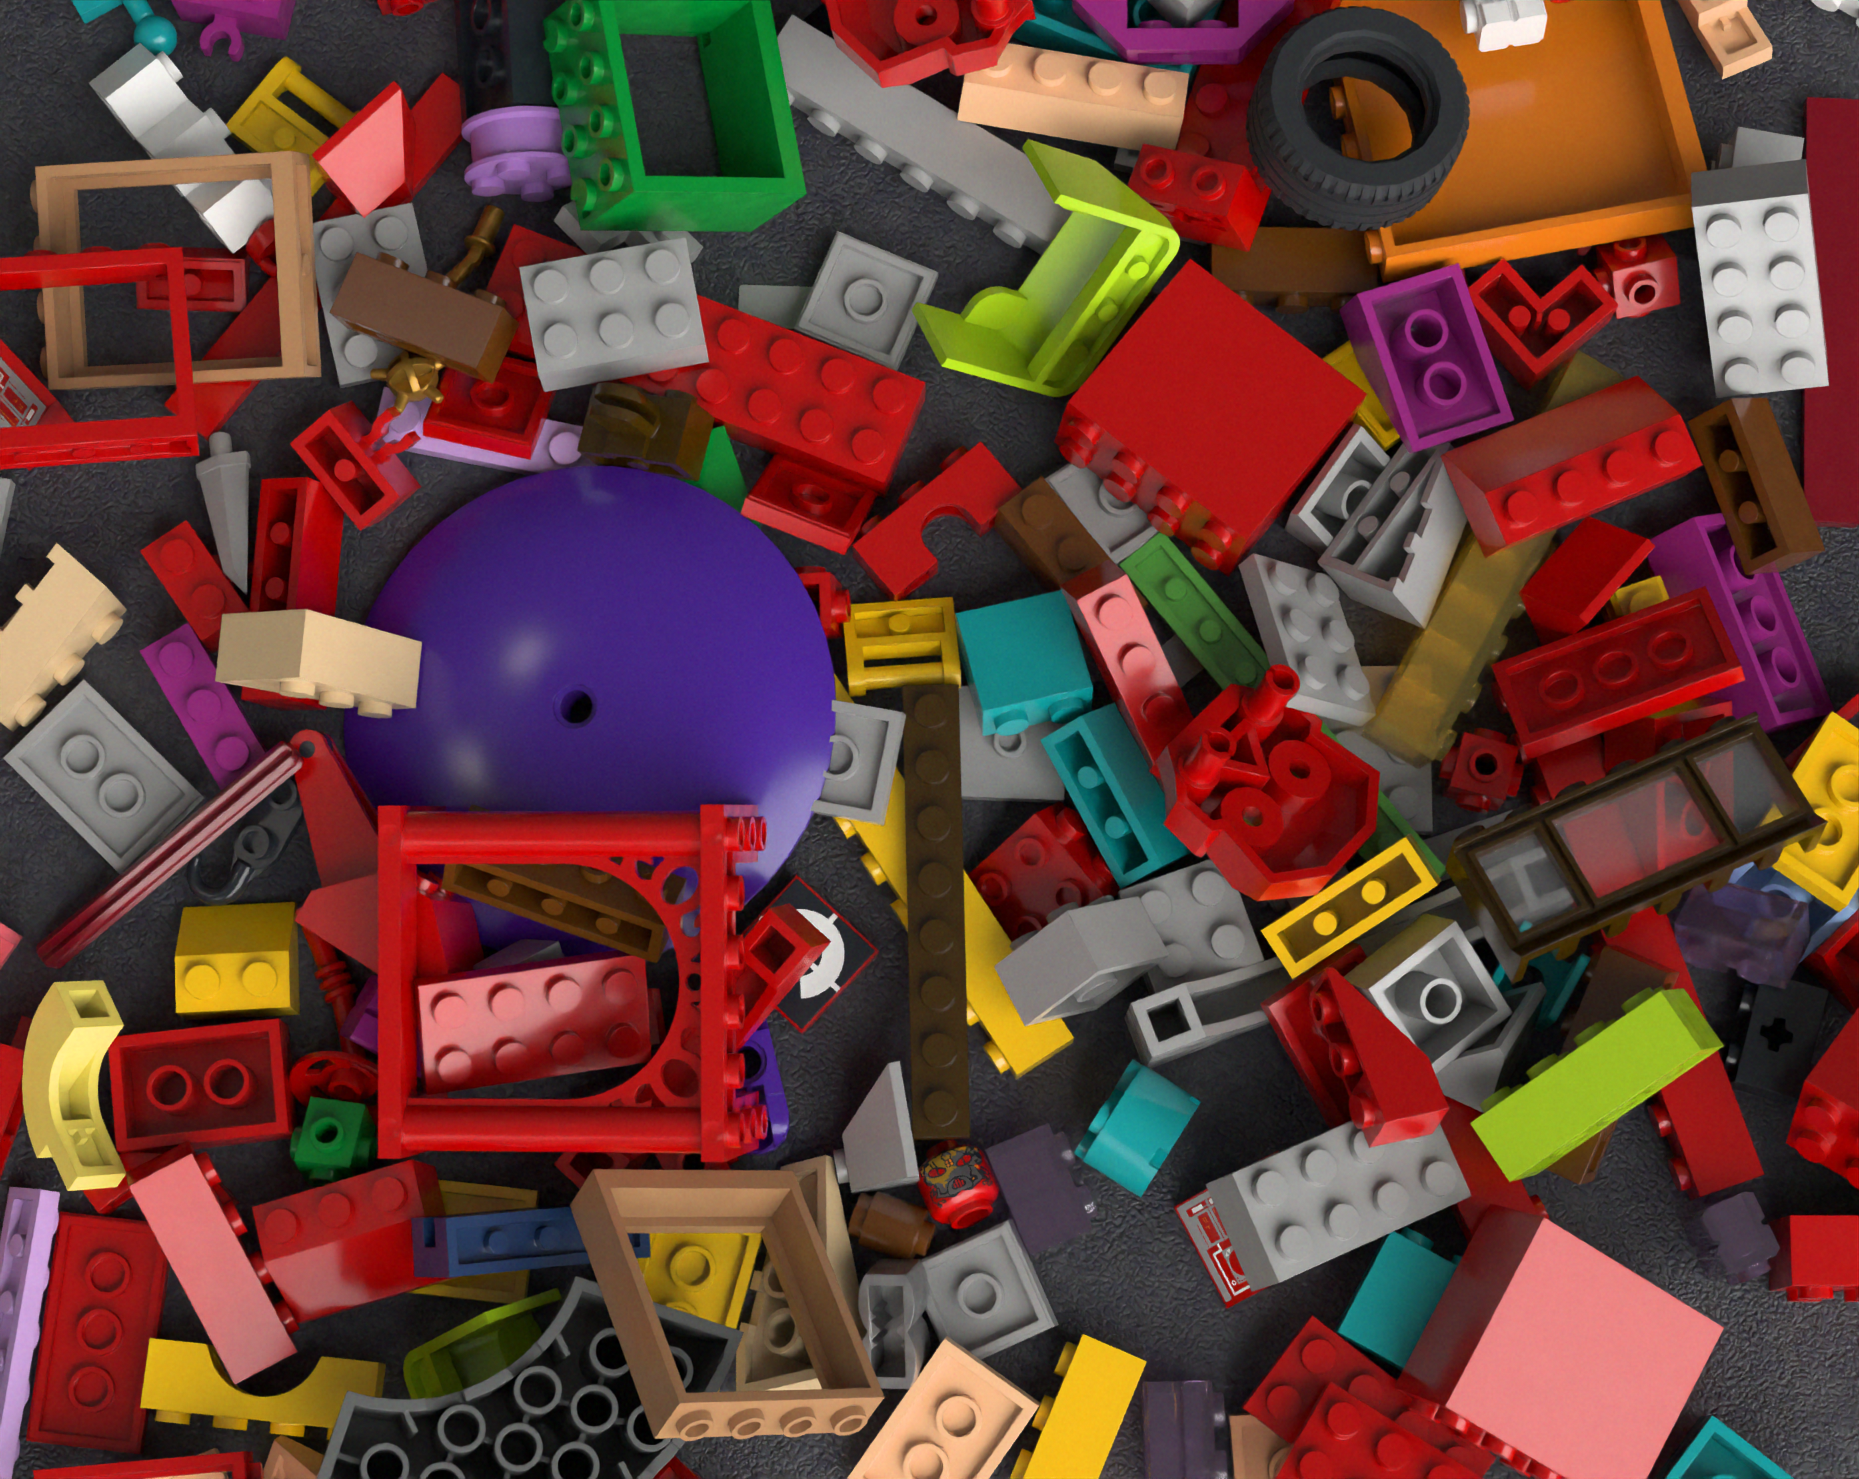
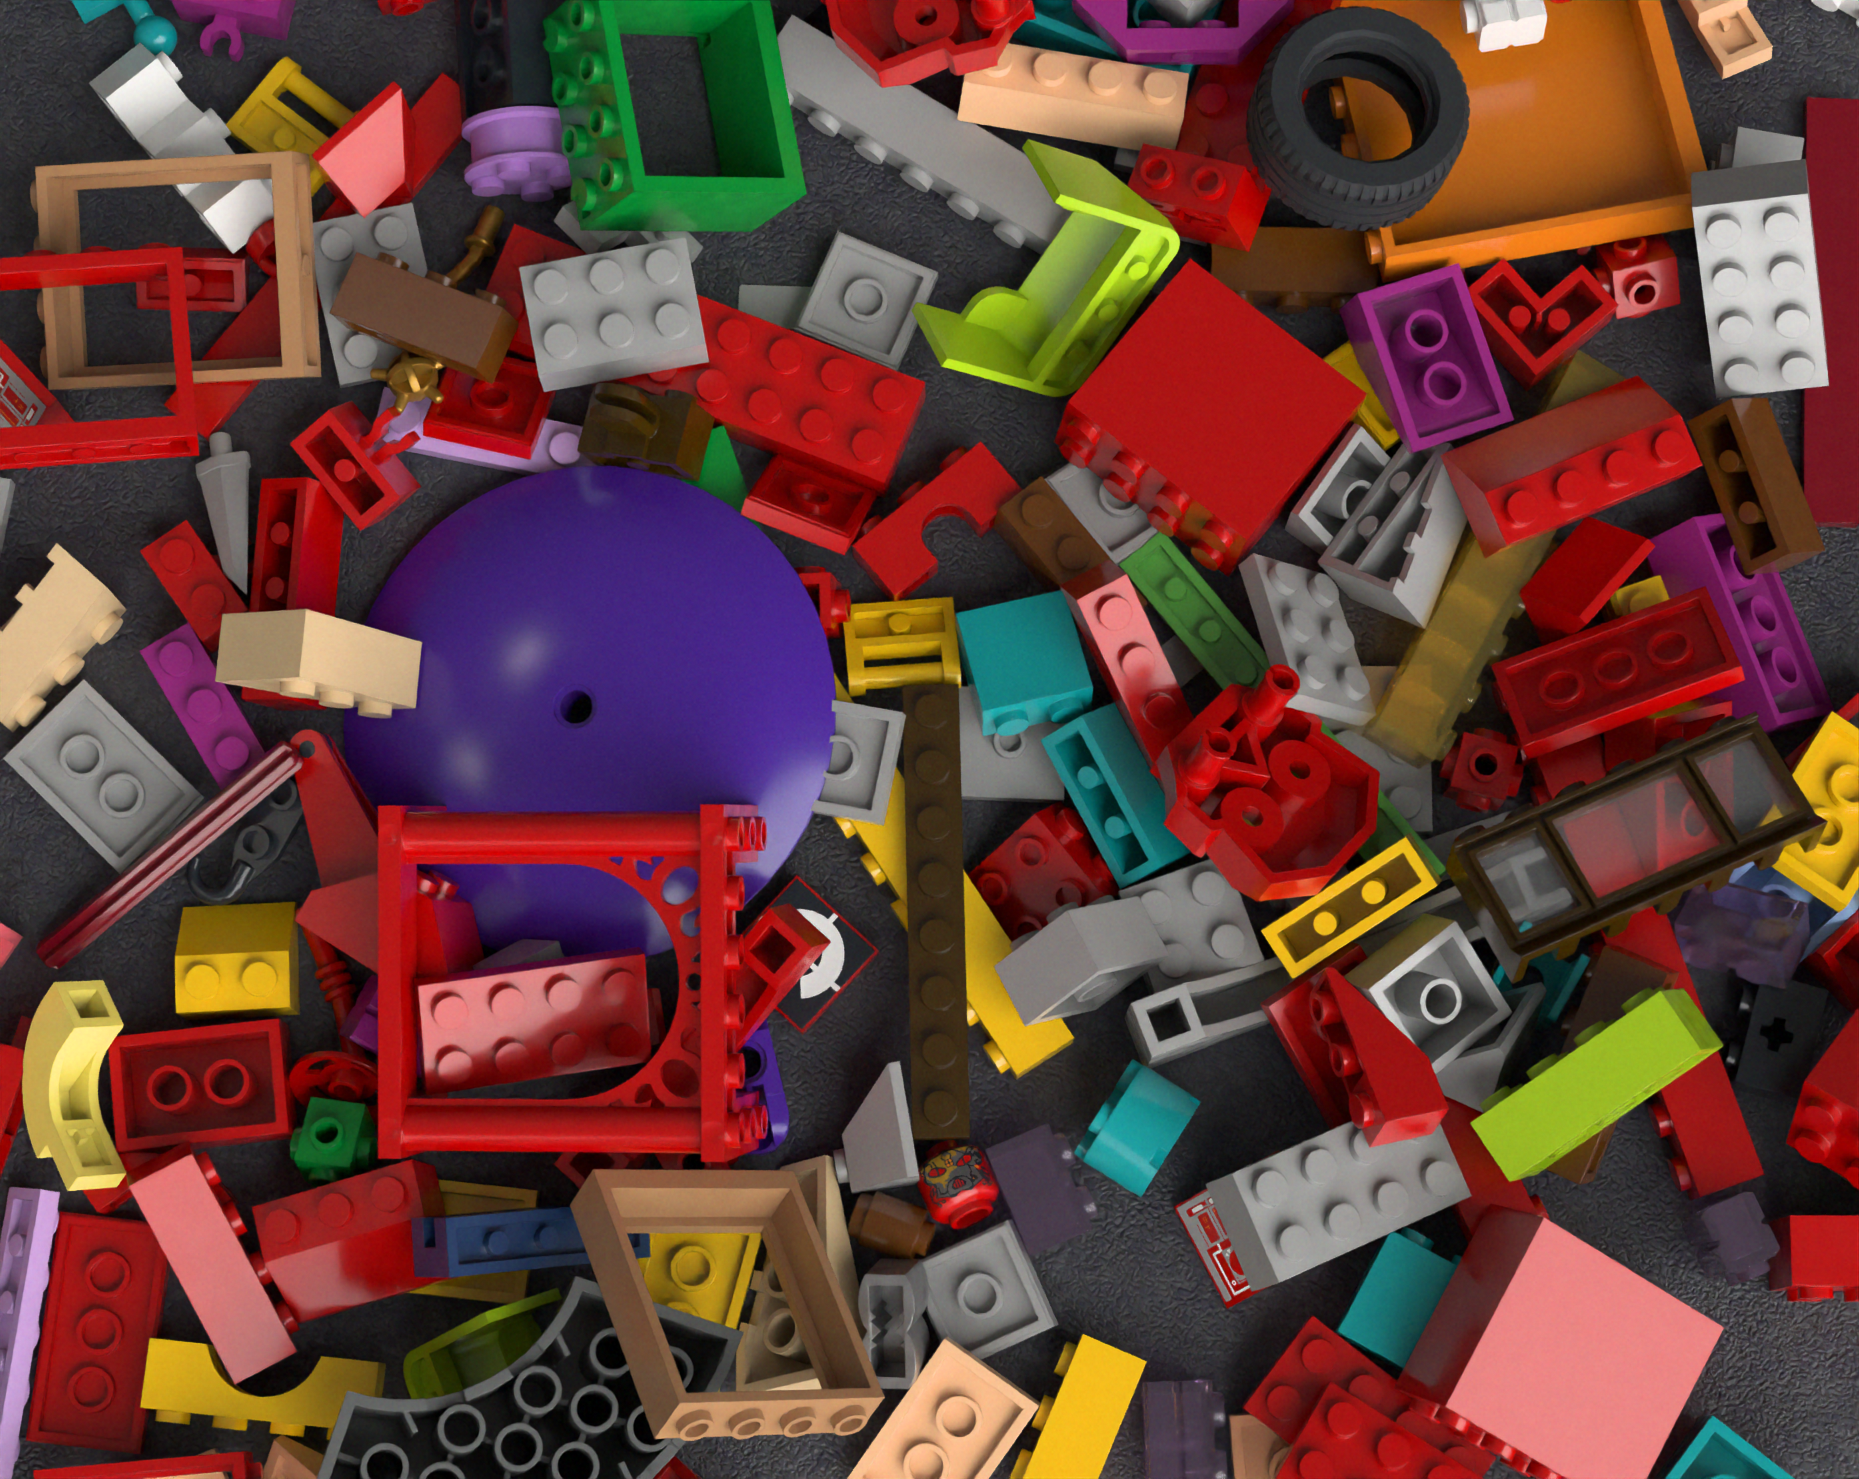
reddish brown brick [442,804,687,964] -> none

